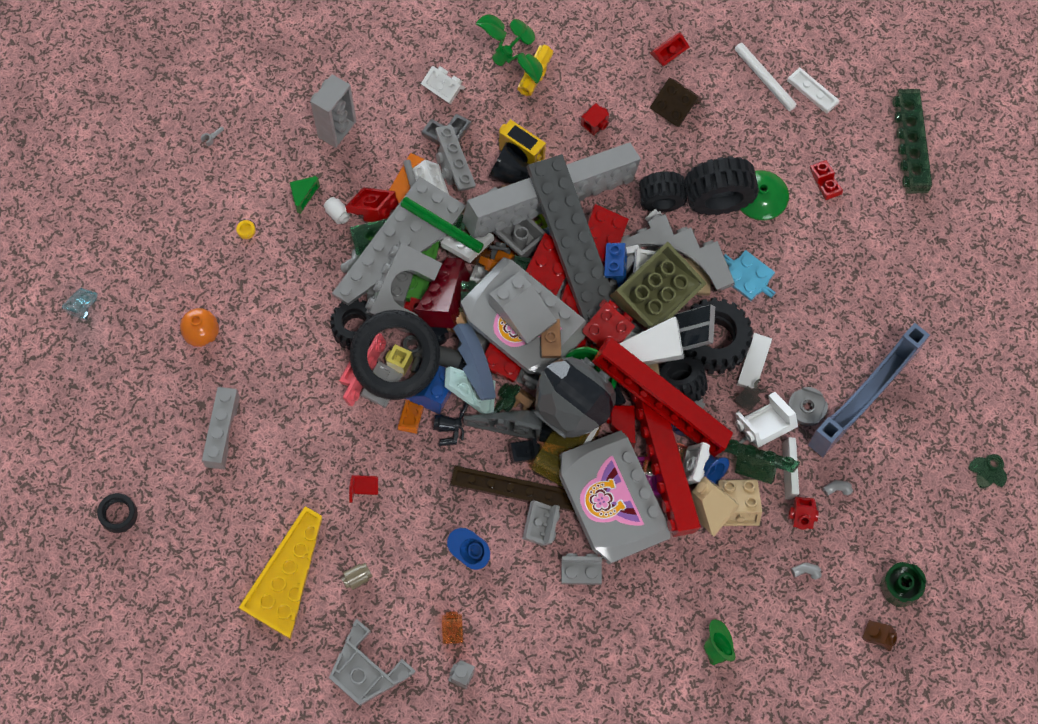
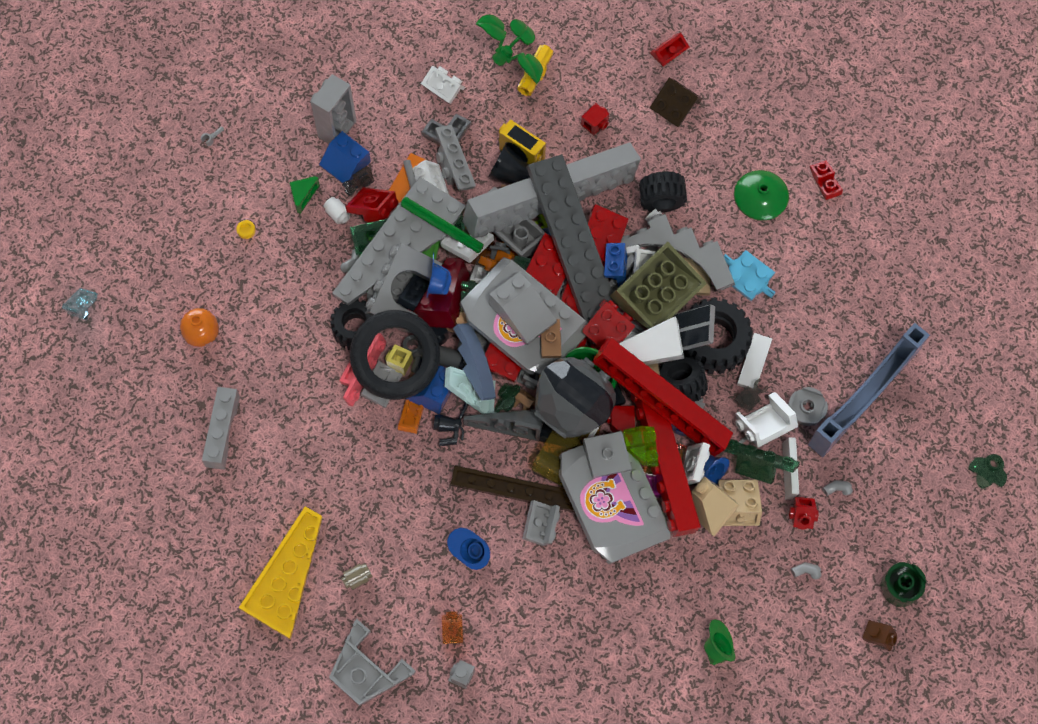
black tyre [97,493,138,533] -> none
red bracket [349,475,378,503] -> none
black bracket [509,438,541,464] -> none
light grey bracket [561,553,602,585] -> none
black tyre [684,156,759,216] -> none
white axle [735,43,797,111] -> none
white tile [787,67,840,114] -> none
clear green brick [892,89,932,194] -> none
none -> blue slope [319,131,371,187]
none -> clear smoke plate [342,166,375,196]
none -> black plate [396,274,430,312]
none -> blue piece [427,252,451,298]
none -> light grey plate [583,431,632,479]
none -> clear neon green slope [623,426,658,467]

